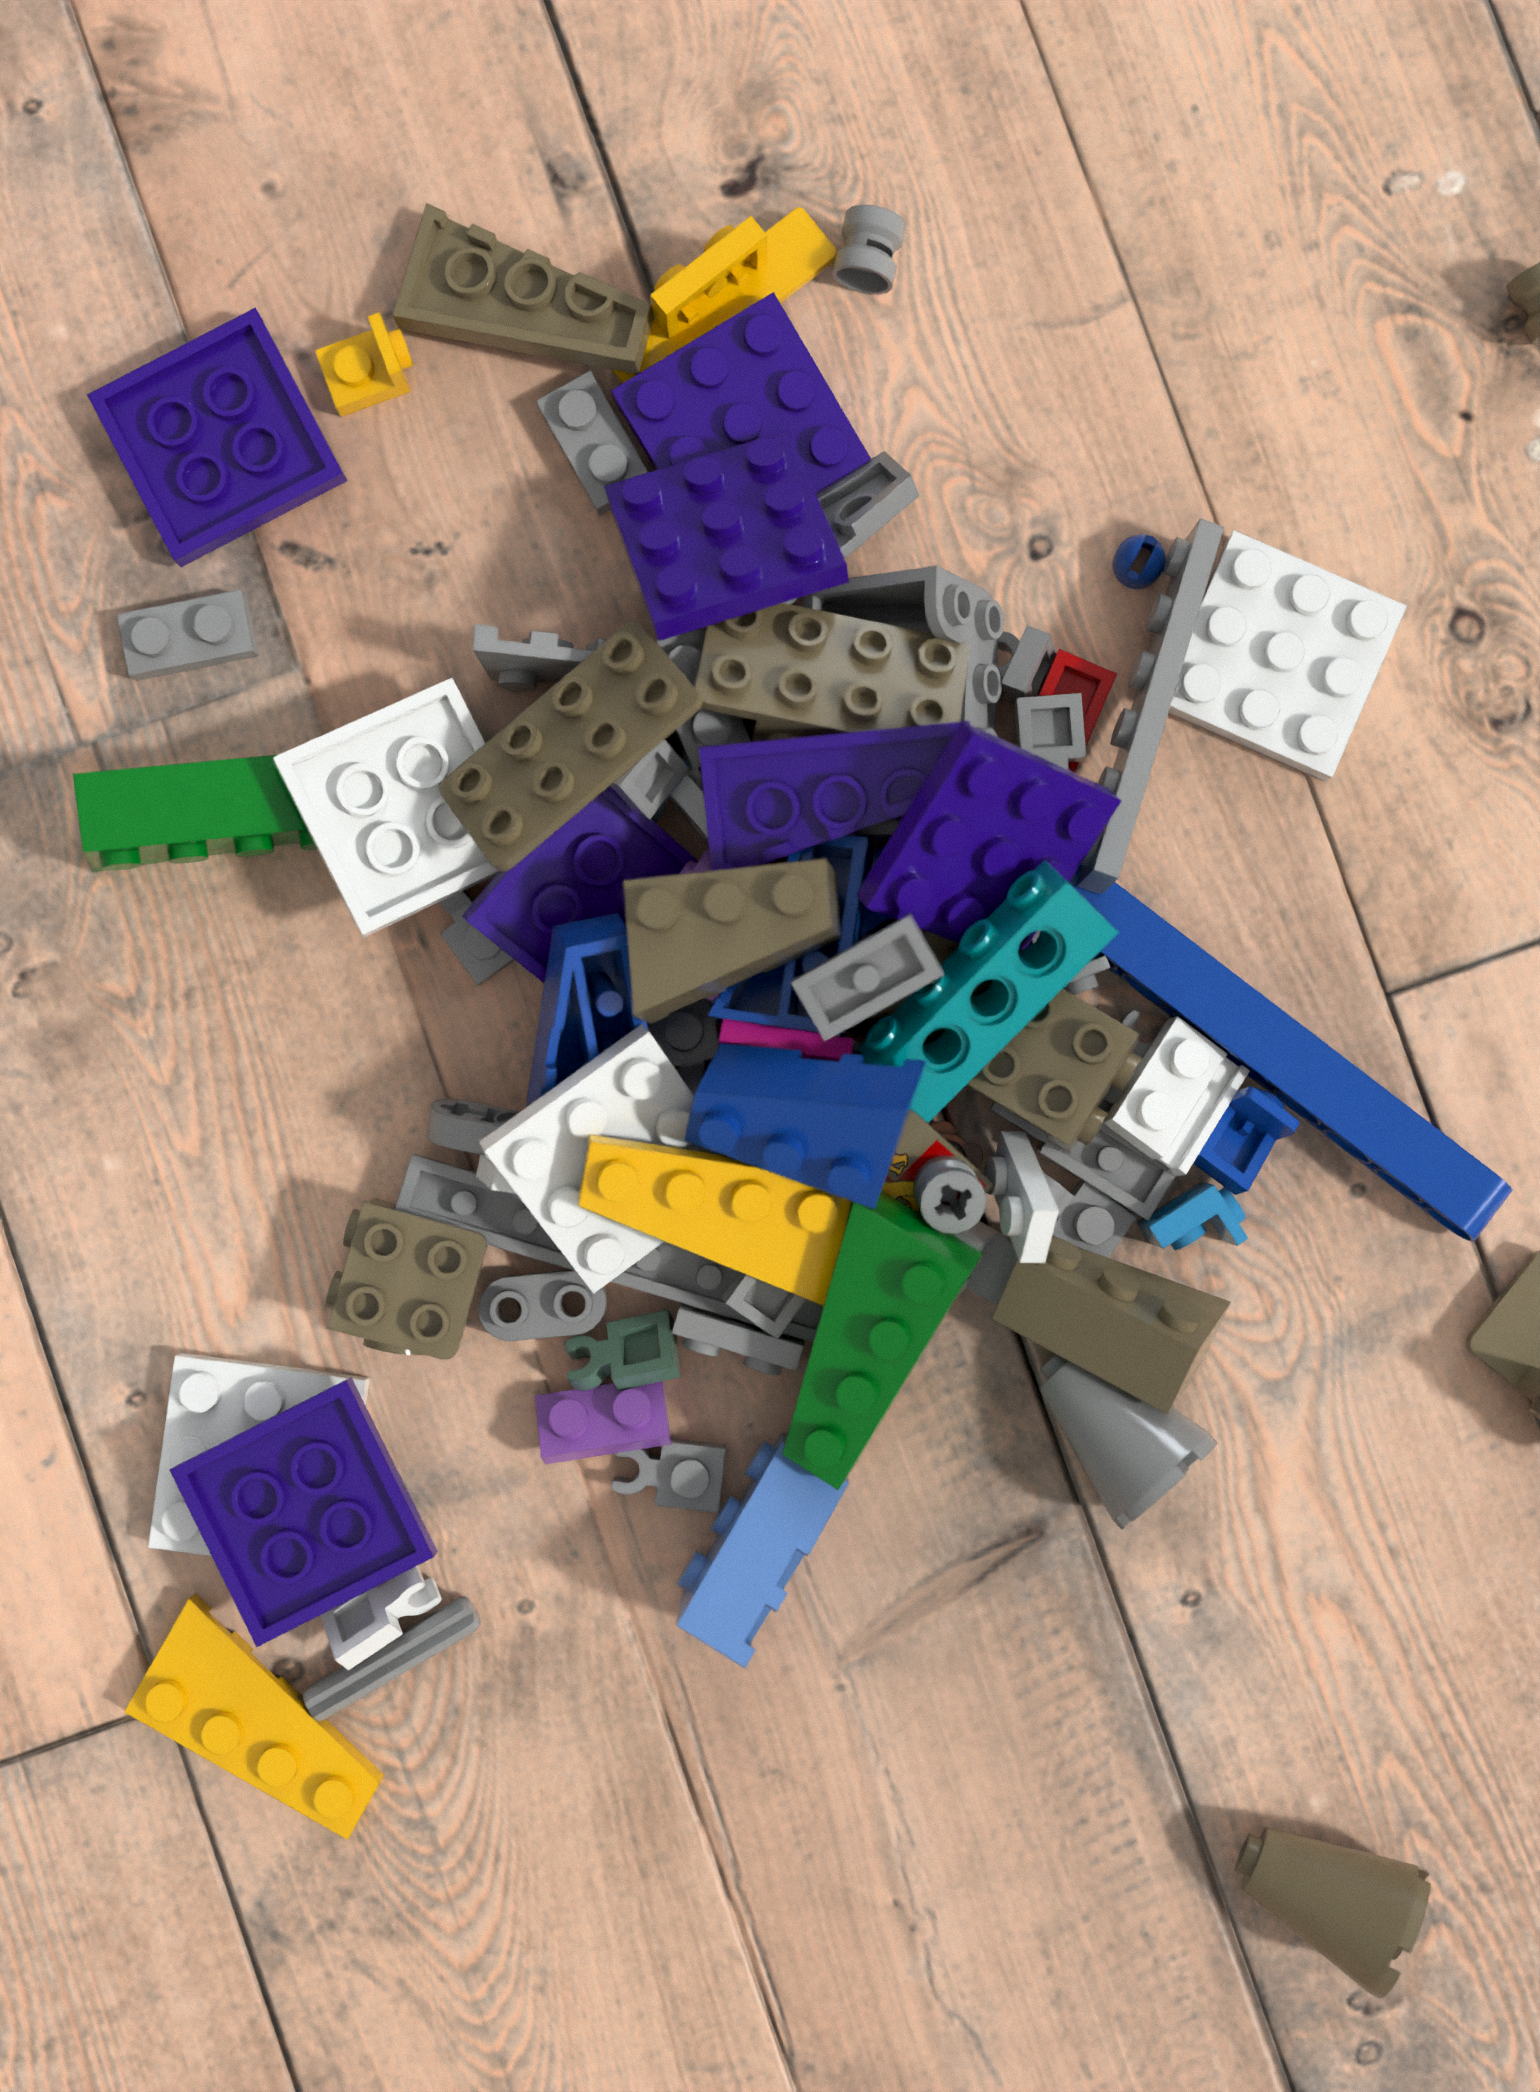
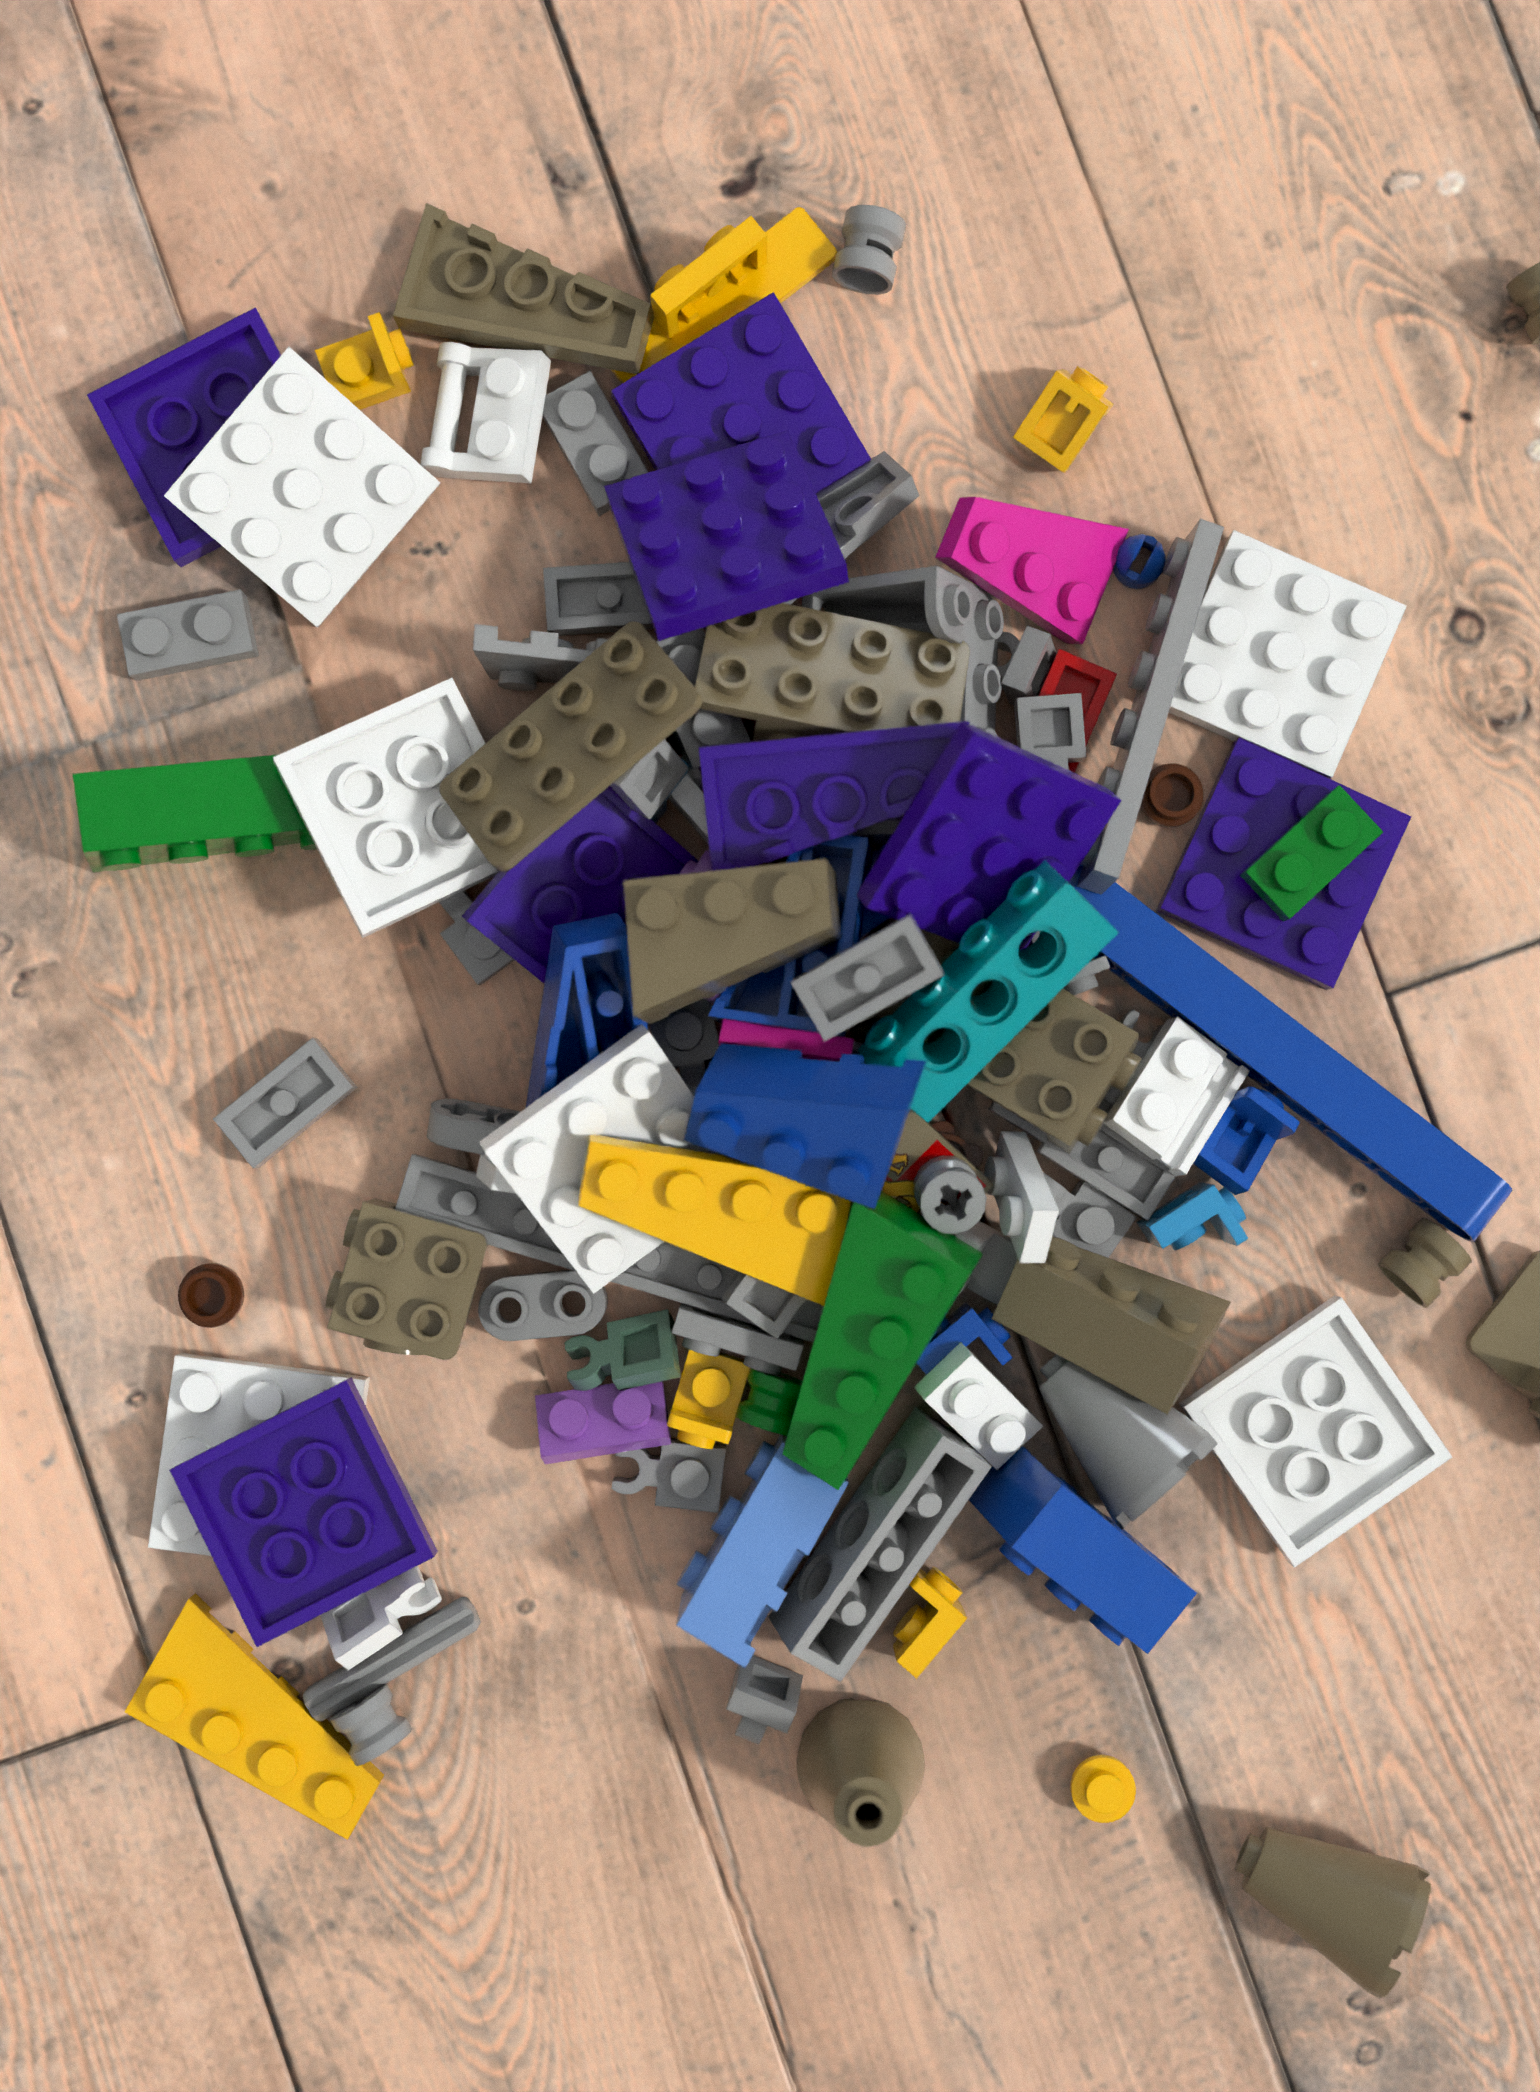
none -> white plate [164,347,441,628]
none -> reddish brown plate [178,1263,244,1328]
none -> light grey plate [213,1038,358,1168]
none -> light grey wheel [329,1684,412,1766]
none -> white plate [420,342,551,483]
none -> light grey plate [543,562,654,636]
none -> yellow bracket [667,1350,750,1449]
none -> light grey tile [726,1655,803,1744]
none -> green wheel [736,1368,803,1436]
none -> light grey brick [768,1407,992,1682]
none -> dark tan cone [797,1698,925,1846]
none -> yellow bracket [893,1566,967,1679]
none -> white plate [914,1342,1043,1470]
none -> blue bracket [917,1302,1013,1375]
none -> dark pink wing [935,497,1129,645]
none -> blue wedge [969,1446,1197,1654]
none -> yellow bracket [1013,366,1113,473]
none -> yellow plate [1070,1755,1136,1823]
none -> reddish brown plate [1141,763,1204,827]
none -> dark purple plate [1156,737,1411,990]
none -> white plate [1179,1295,1452,1567]
none -> green plate [1240,785,1383,922]
none -> dark tan wheel [1378,1218,1472,1308]

